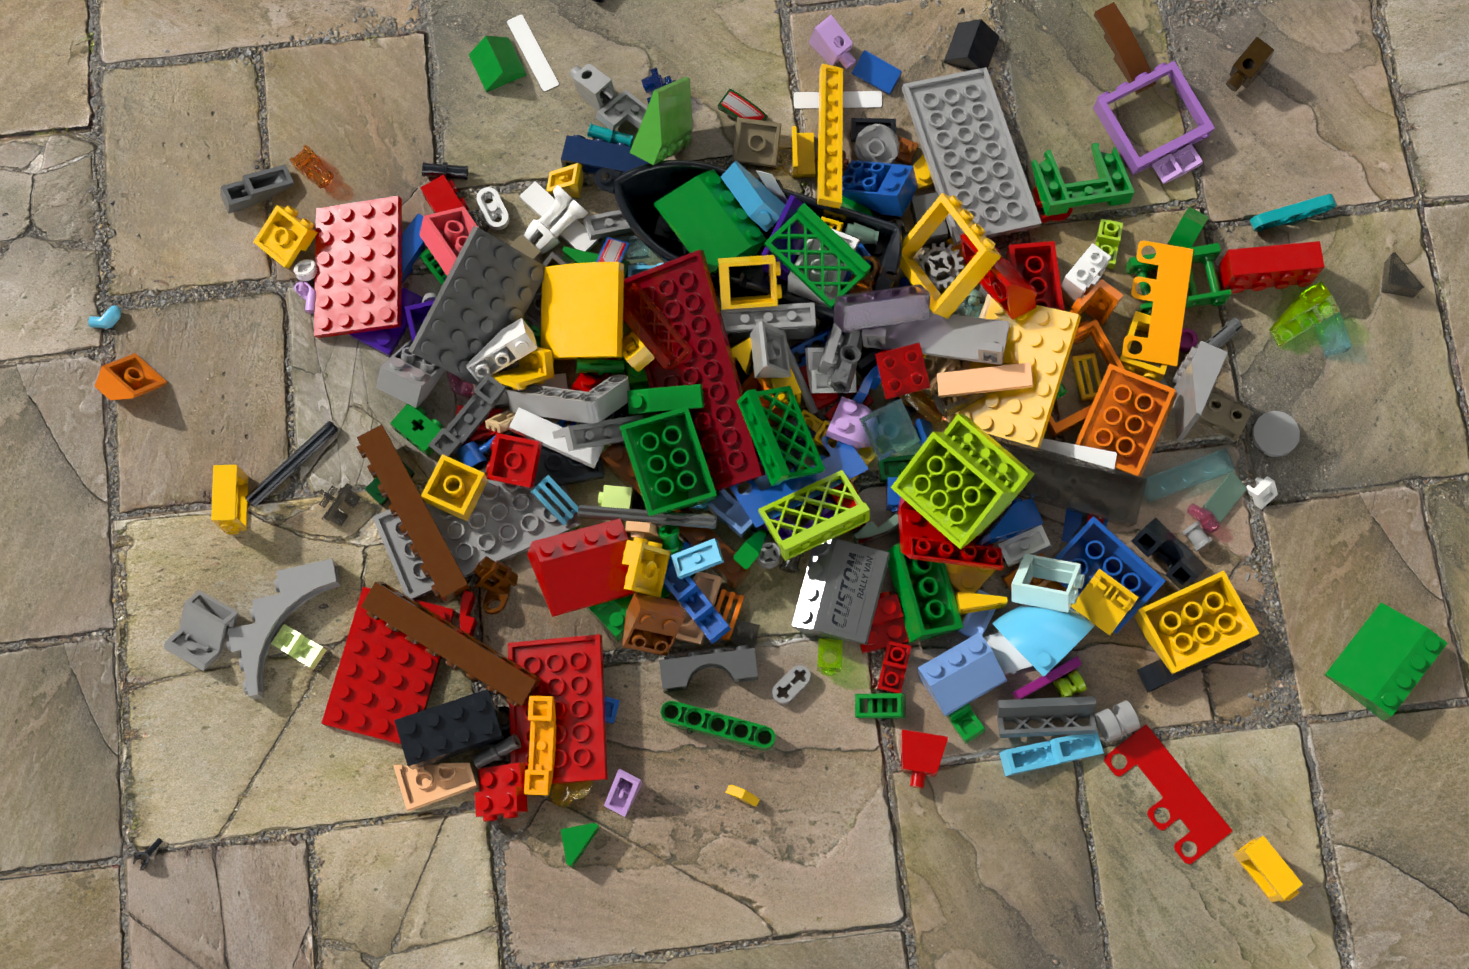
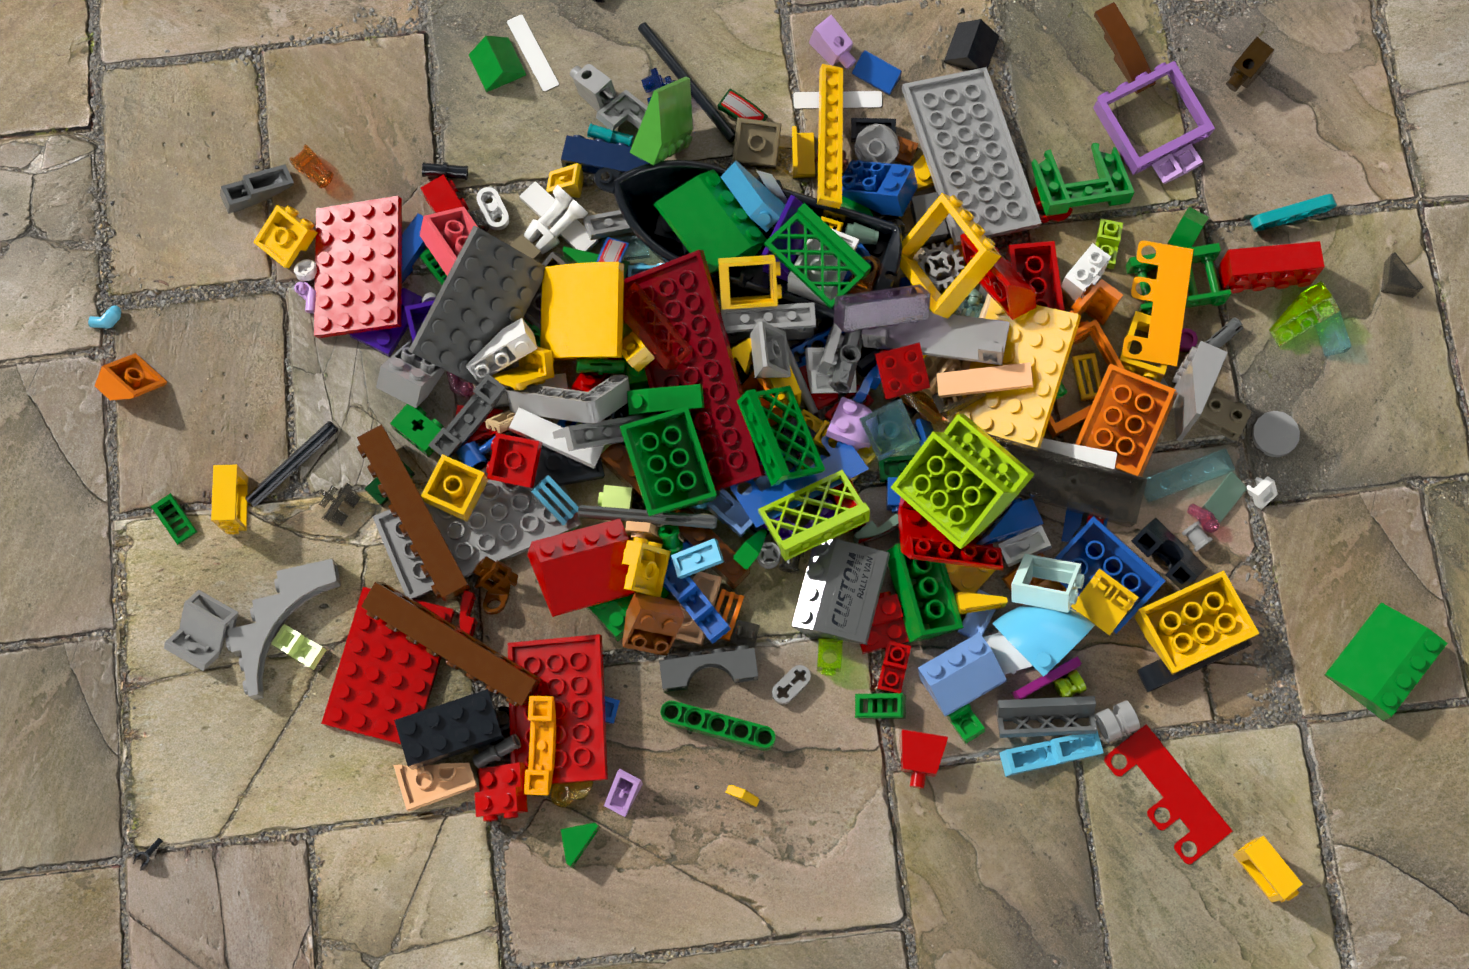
none -> green slope [151,493,197,545]
none -> black piece [638,22,735,142]

